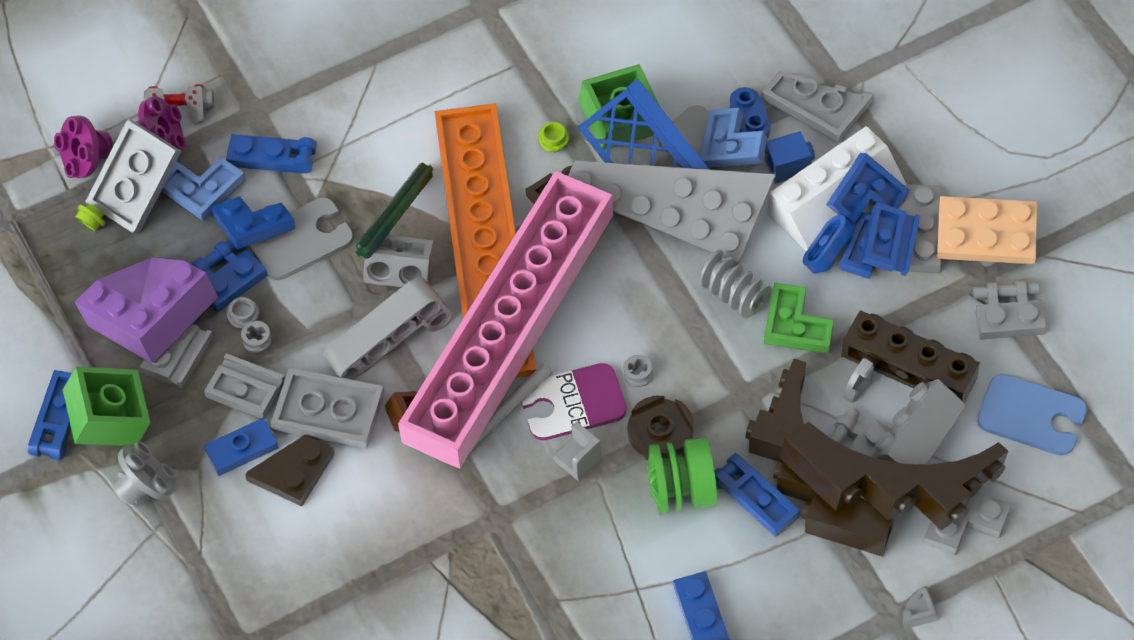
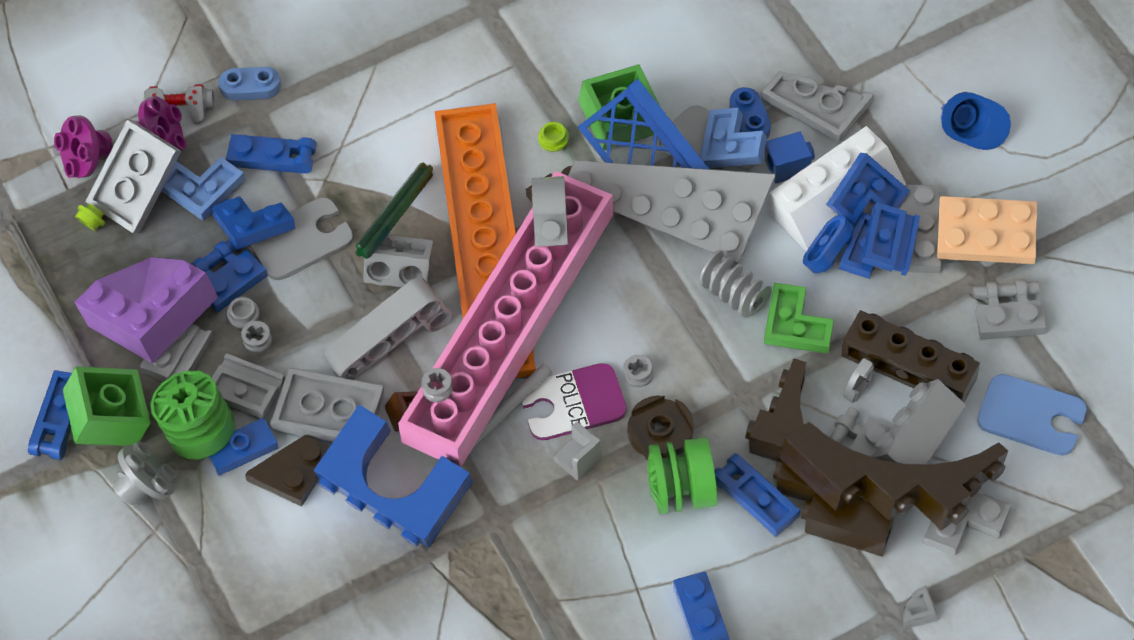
none -> bright green wheel [150,371,235,459]
none -> medium blue plate [218,67,281,100]
none -> blue arch [314,405,474,548]
none -> light grey bush [421,368,453,402]
none -> light grey brick [532,176,568,247]
none -> blue piece [941,92,1011,150]

